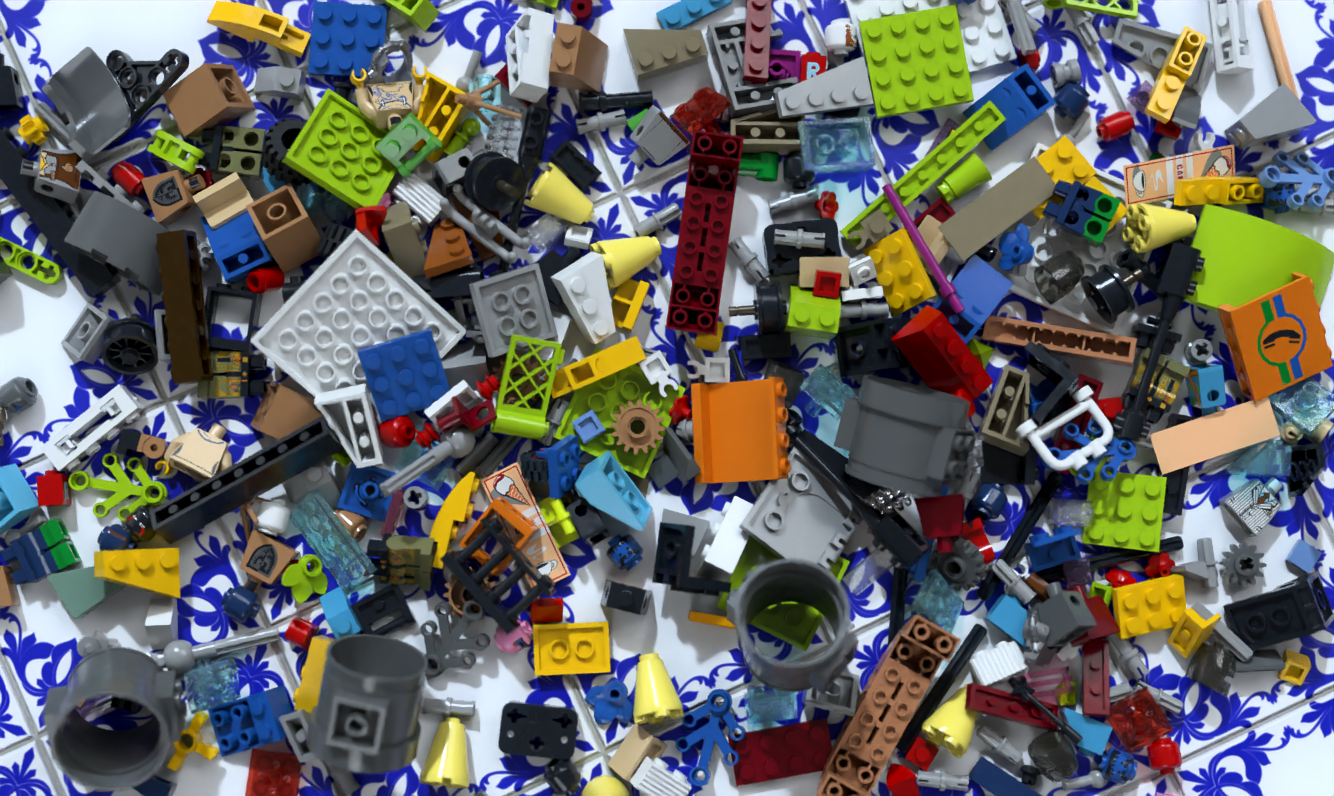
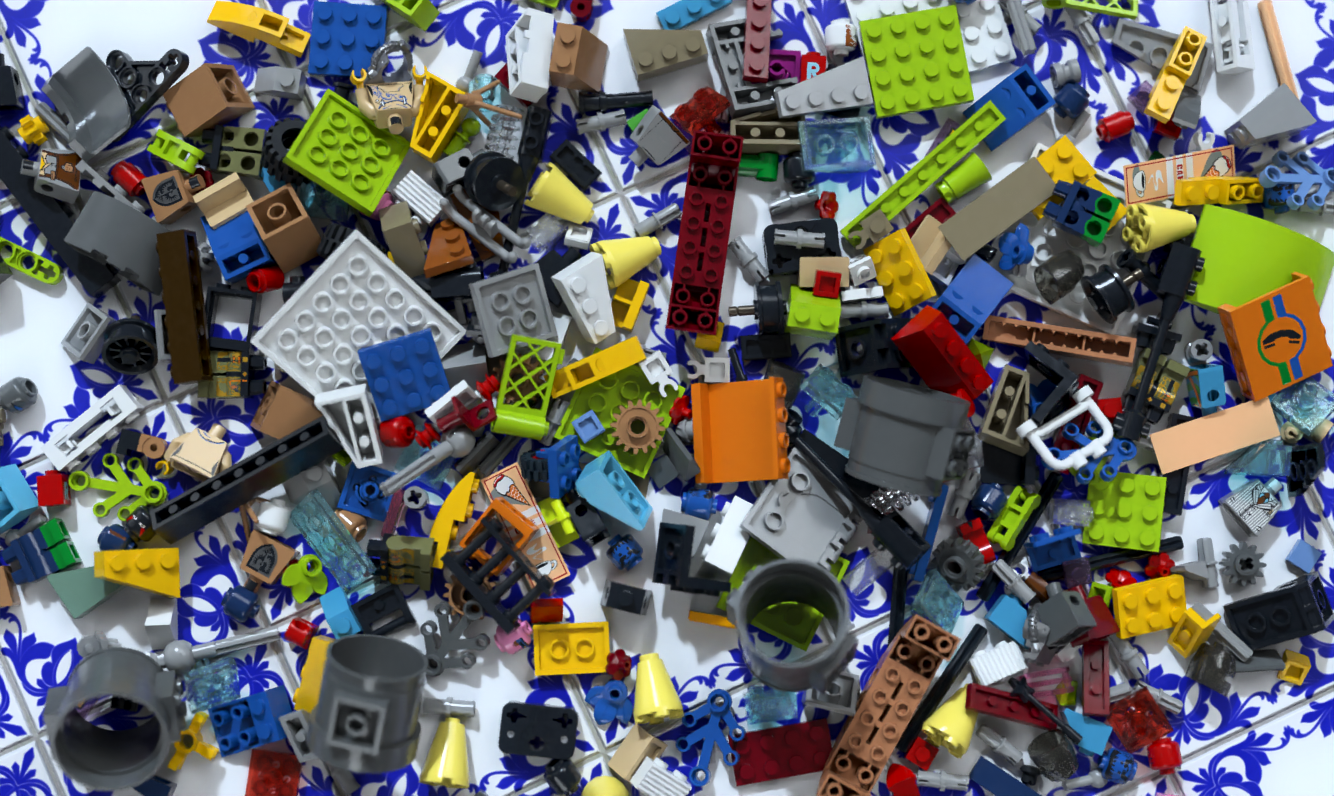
red tile [355,206,387,246] -> none
bright green plate [375,112,442,178] -> none
magenta bar [882,183,965,314] -> none
dark red torso [915,494,965,554] -> none
red plate [1017,48,1041,72] -> none
none -> dark red plant [605,649,632,681]
none -> blue head [680,487,718,520]
none -> lime plate [987,485,1041,551]

